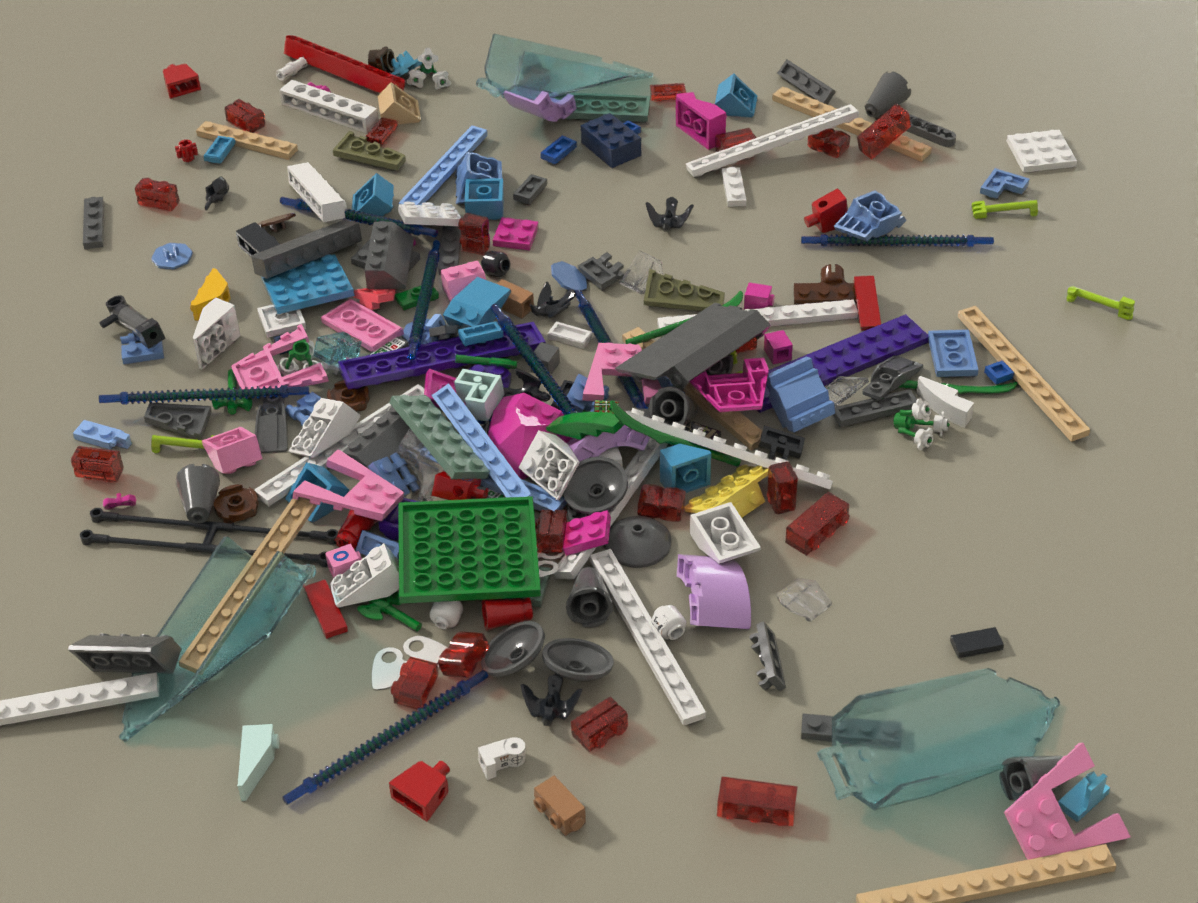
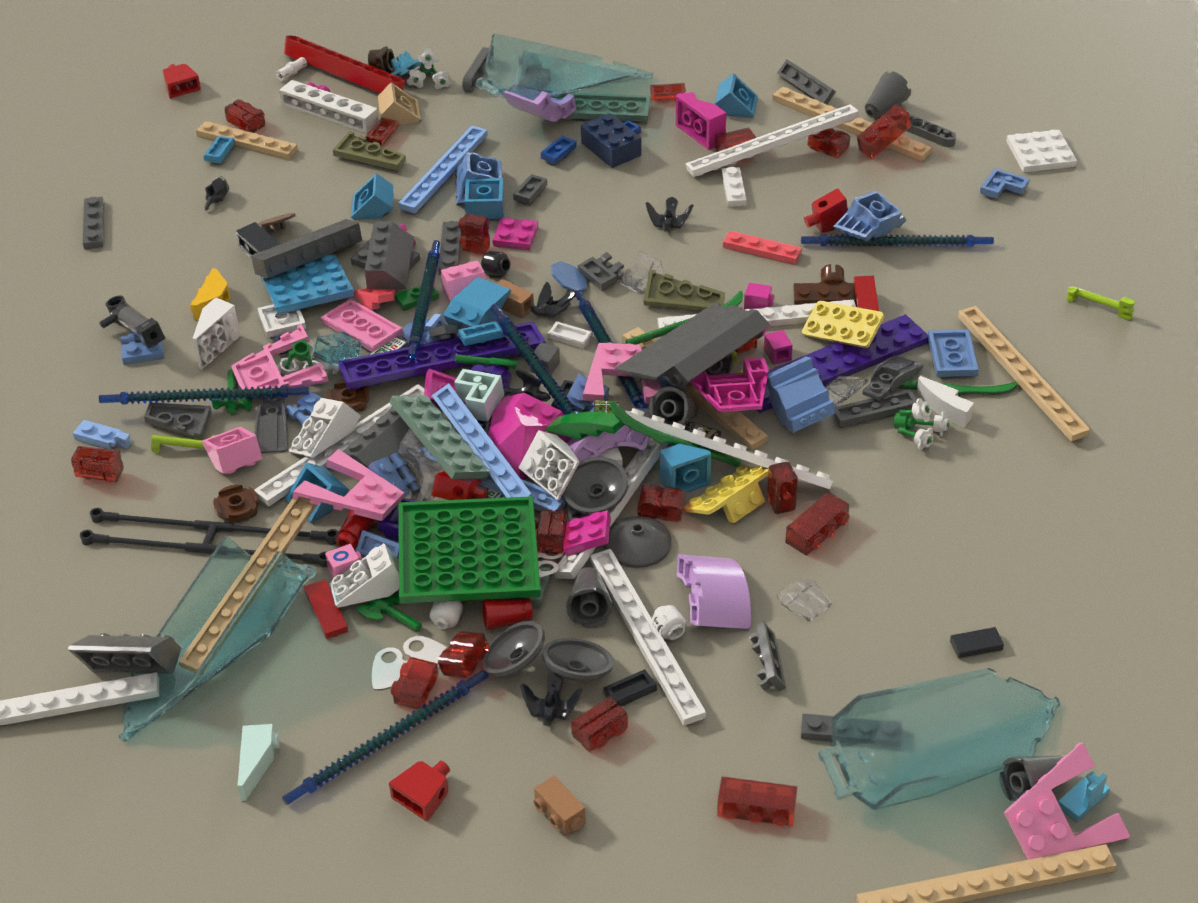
dark pink piece [103,493,137,510] -> none
clear red brick [135,178,180,211] -> none
medium blue piece [151,243,193,269] -> none
red gear [175,139,198,162] -> none
dark grey cone [176,464,220,523] -> none
hose [280,197,438,238] -> none
white brick [287,162,347,222] -> none
white plate [398,202,462,226] -> none
white leg [478,737,526,780] -> none
white slope [690,502,761,564] -> none
black hinge [758,425,805,460] -> none
lime hinge [971,200,1038,219] -> none
blue plate [984,360,1014,385] -> none
none -> dark grey beam [462,47,493,91]
none -> black tile [603,669,657,709]
none -> coral plate [723,231,802,265]
none -> light yellow bracket [802,301,884,348]

